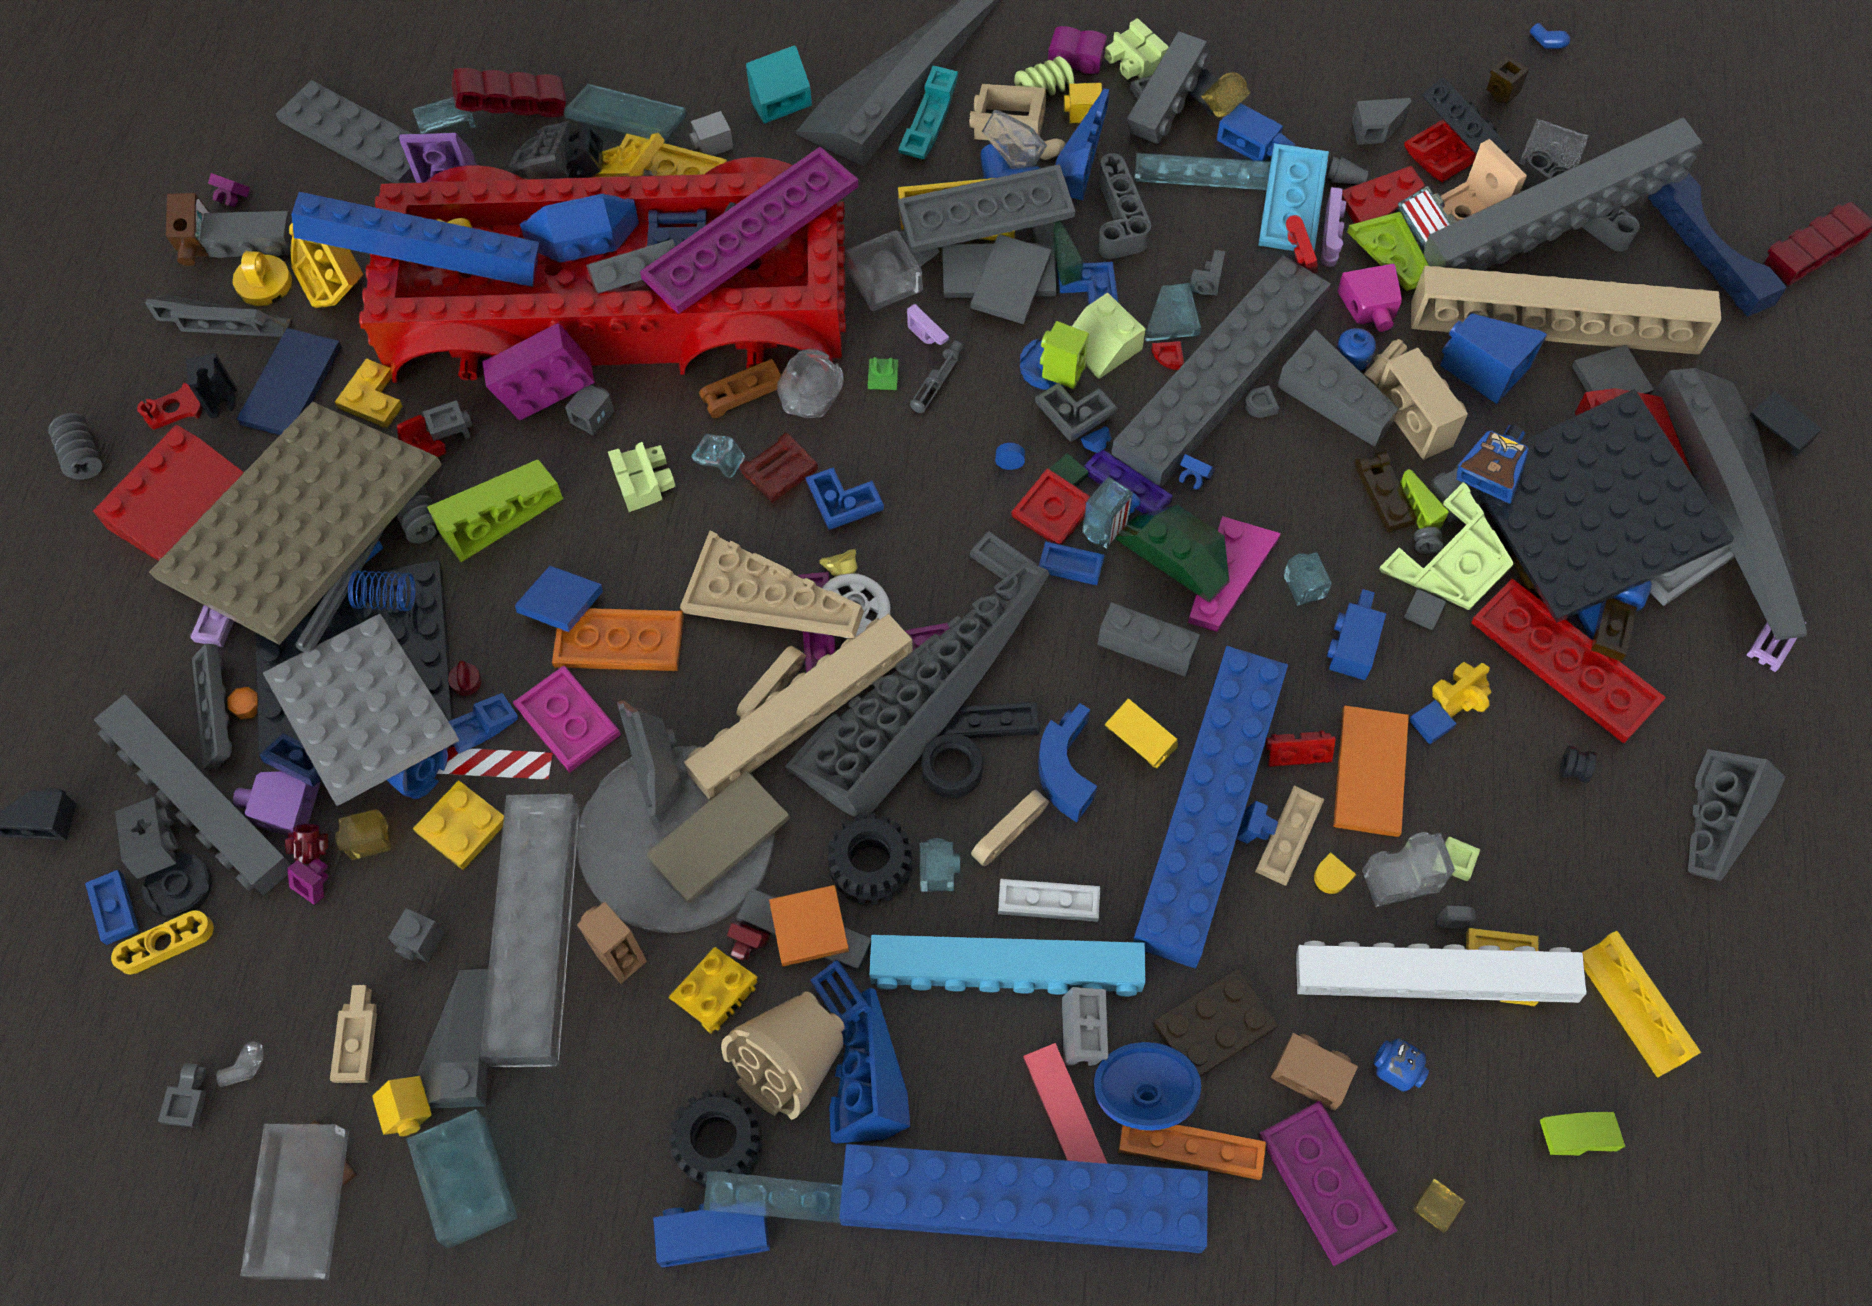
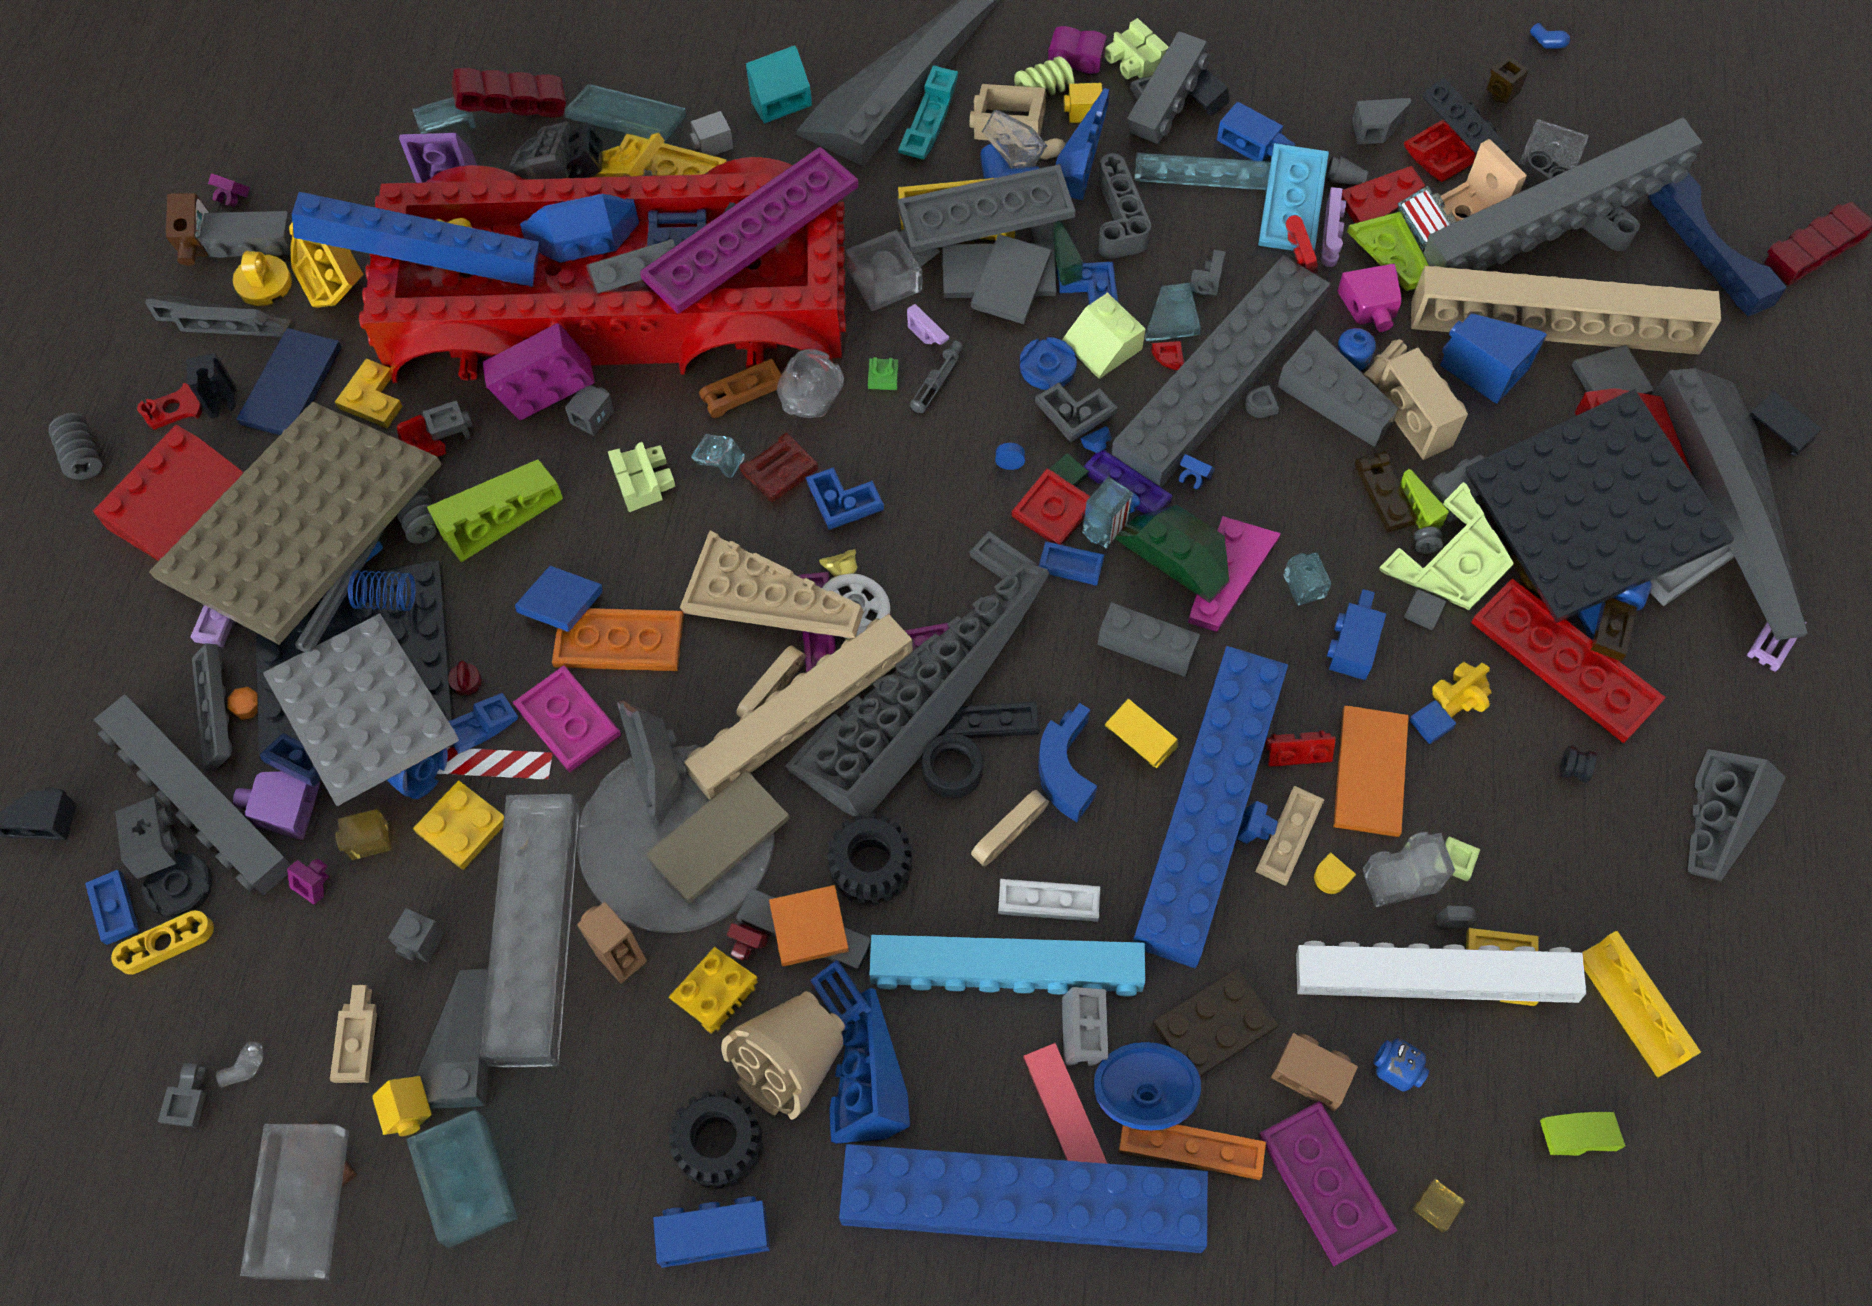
dark grey plate [276,80,413,183] -> none
dark red gear [285,824,328,864] -> none
clear light blue plate [704,1171,842,1223] -> none
clear light blue brick [920,838,960,891] -> none
lime brick [1040,321,1089,389] -> none
clear yellow brick [1201,72,1251,117] -> none
torso [1456,425,1529,504] -> none

